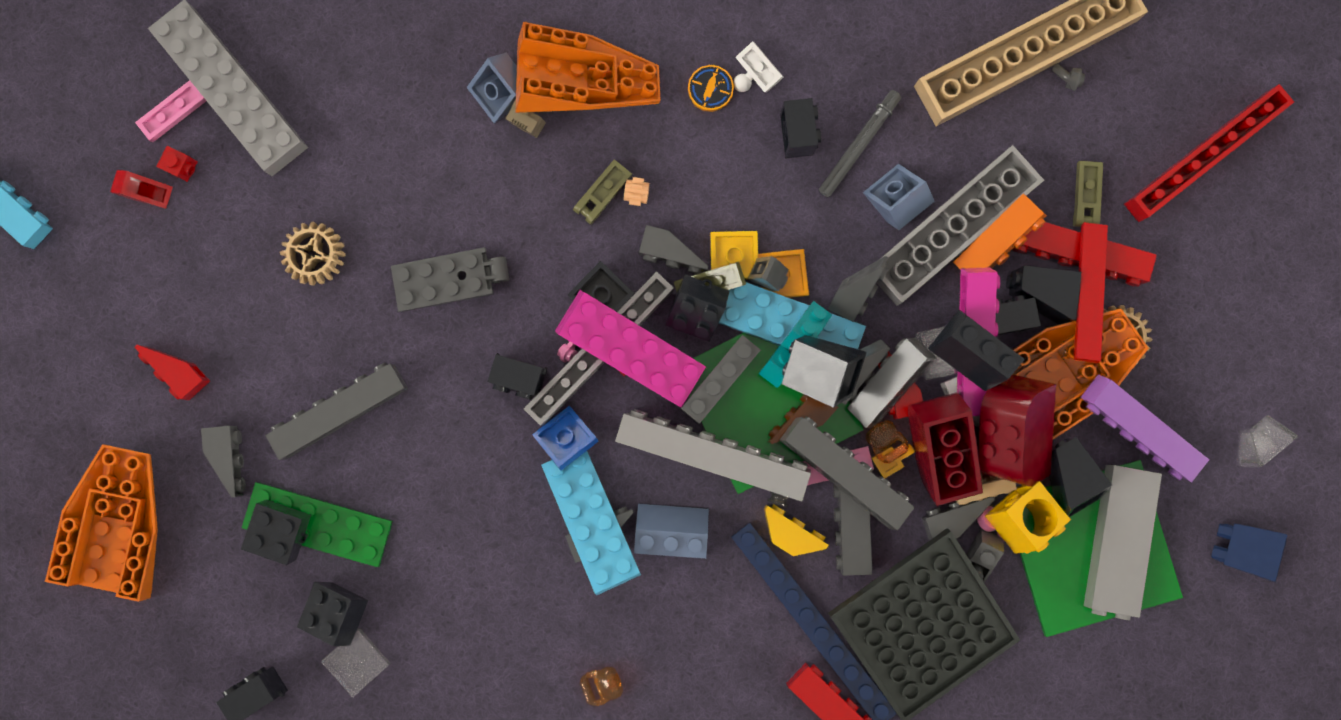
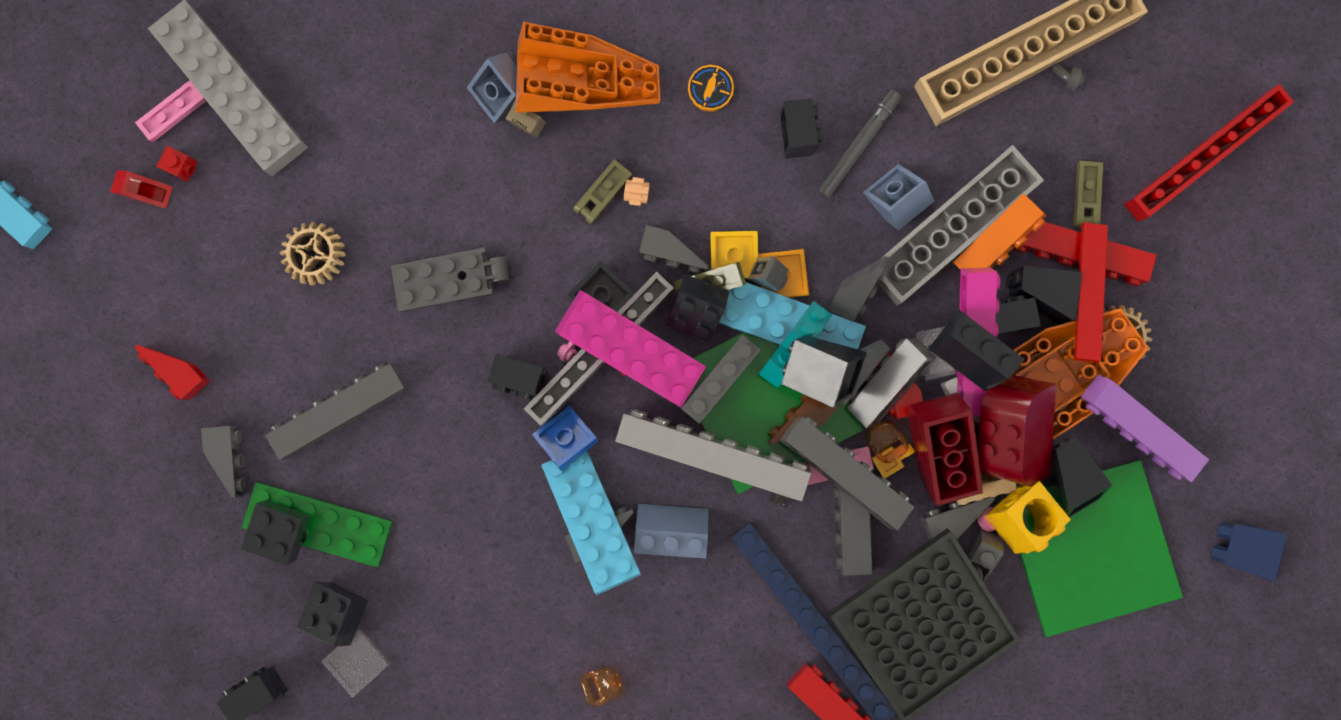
orange wedge [45,444,158,602] -> none
white plate [733,41,784,93] -> none
yellow slope [764,504,829,556] -> none
light grey brick [1084,465,1162,620] -> none
clear slope [1237,415,1298,467] -> none

